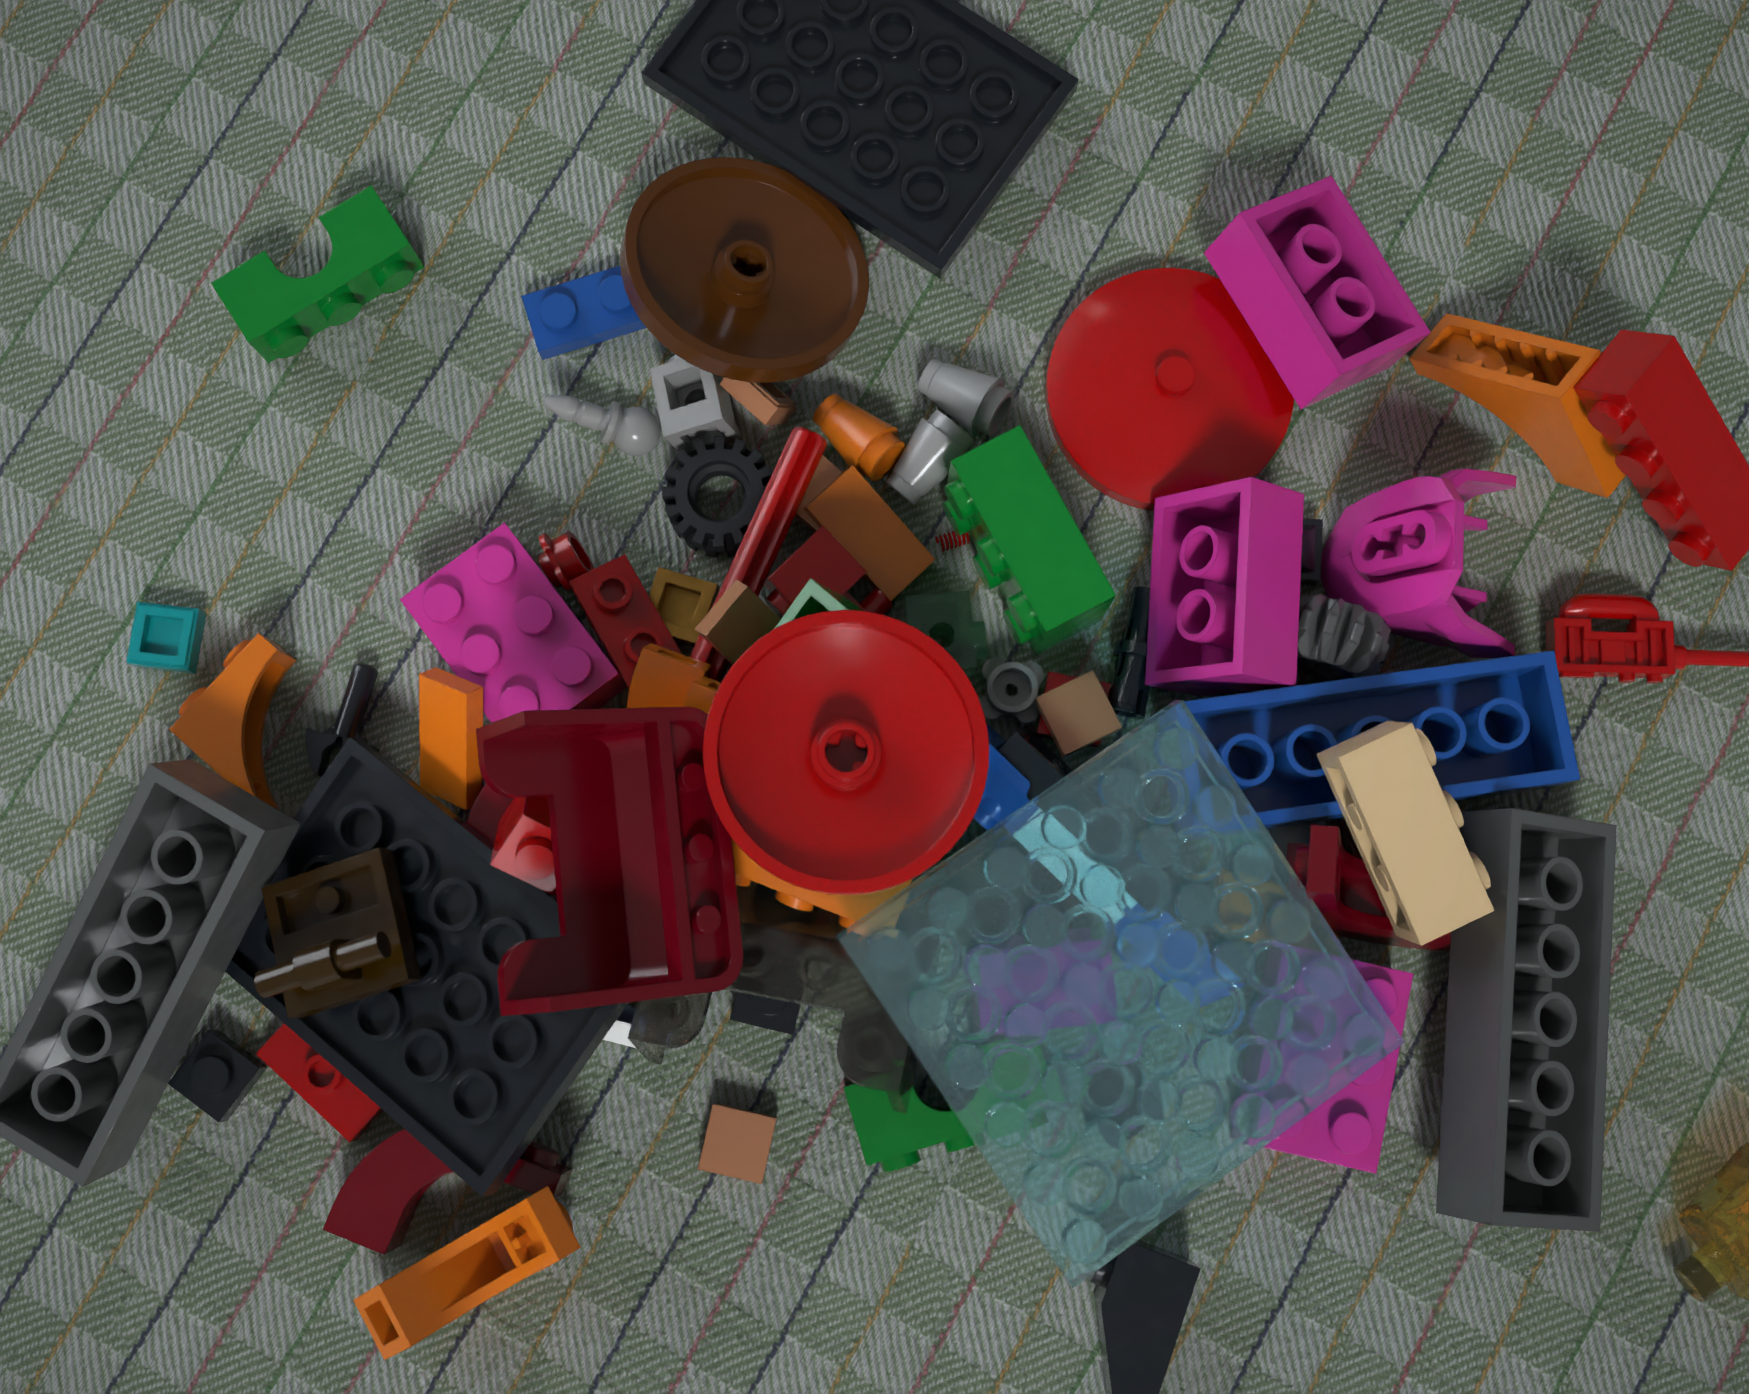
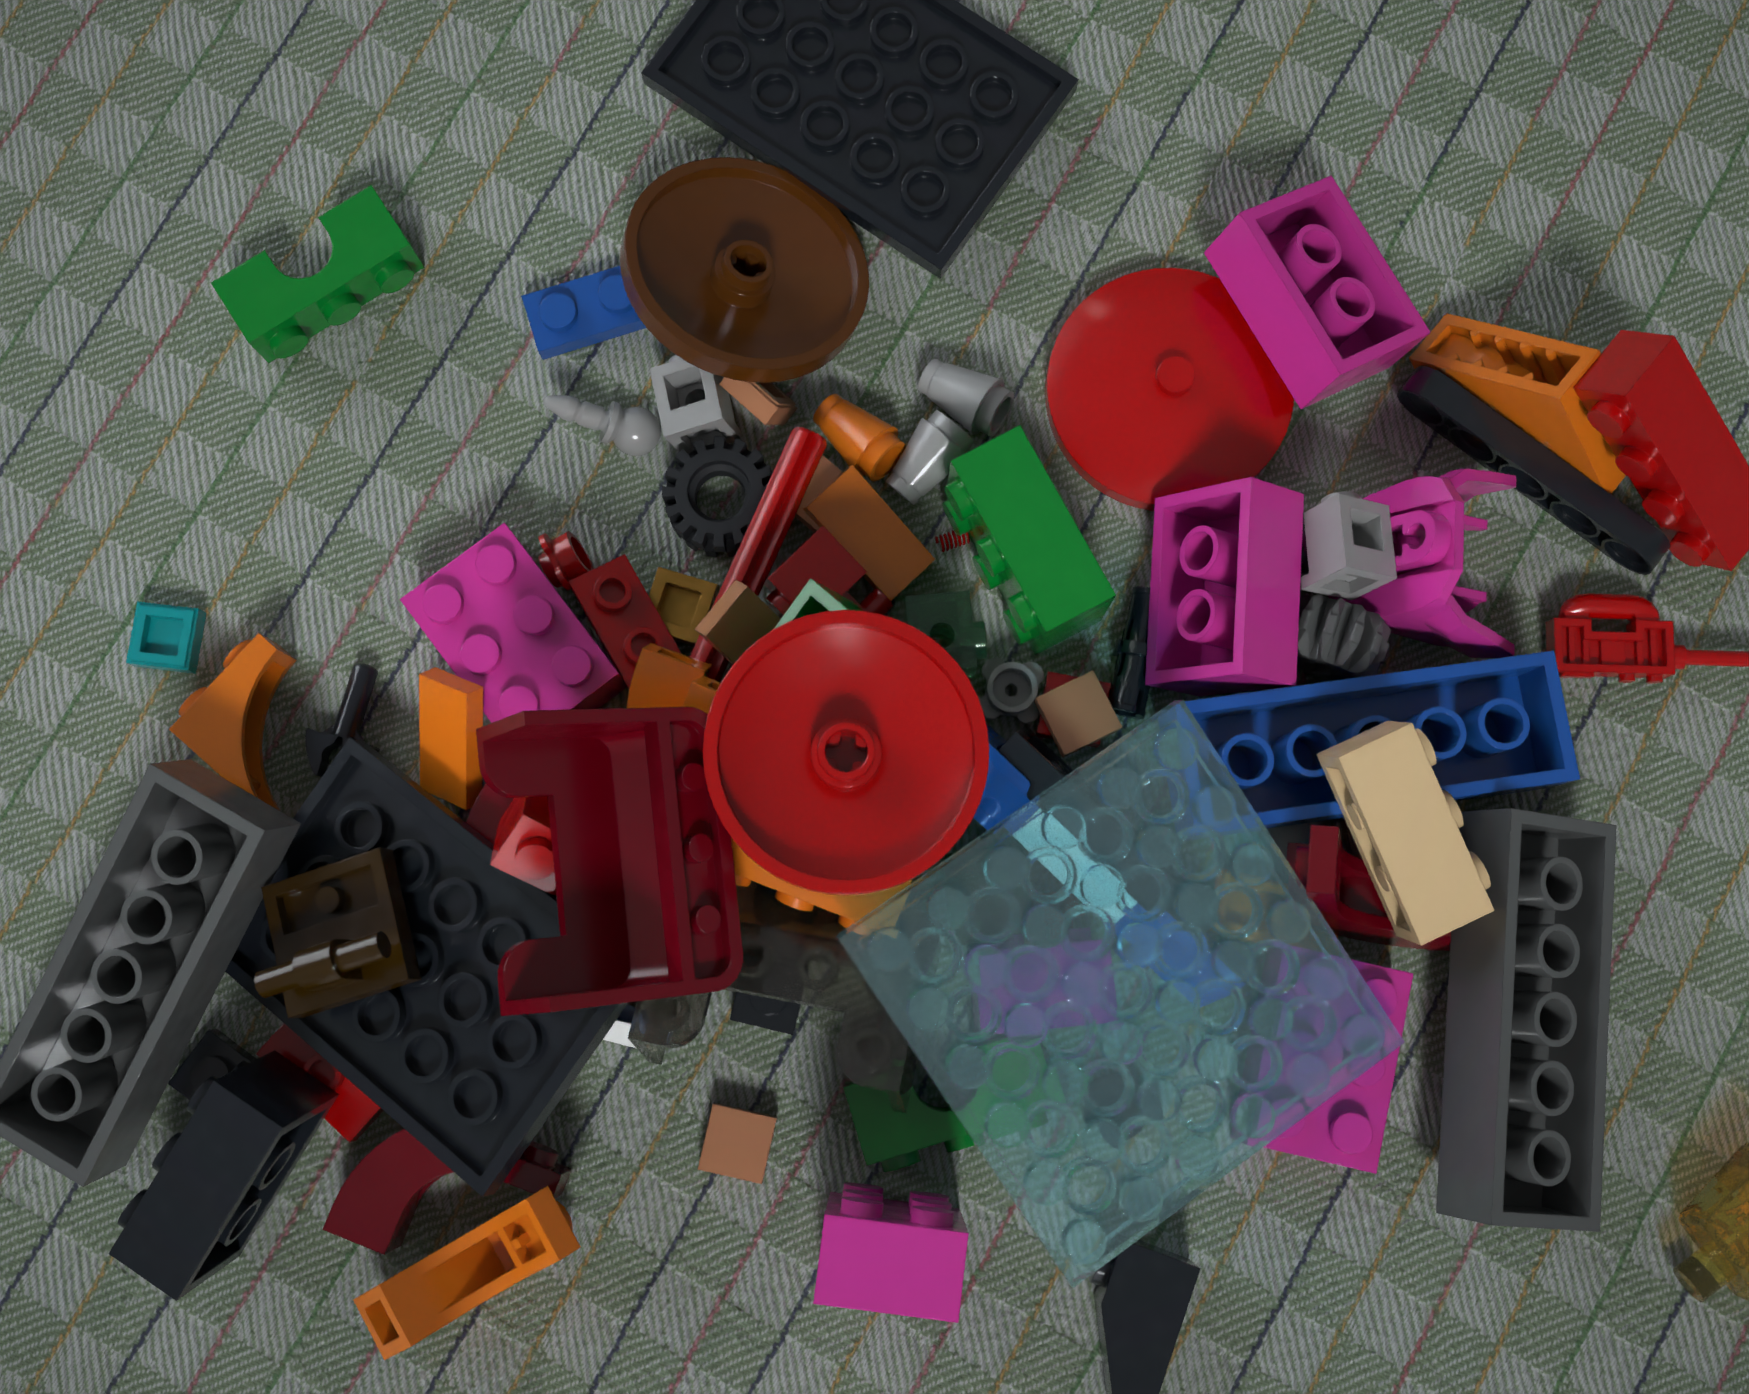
none -> black brick [109,1050,339,1301]
none -> dark pink brick [813,1183,969,1323]
none -> light grey brick [1301,491,1397,601]
none -> black beam [1397,366,1671,575]

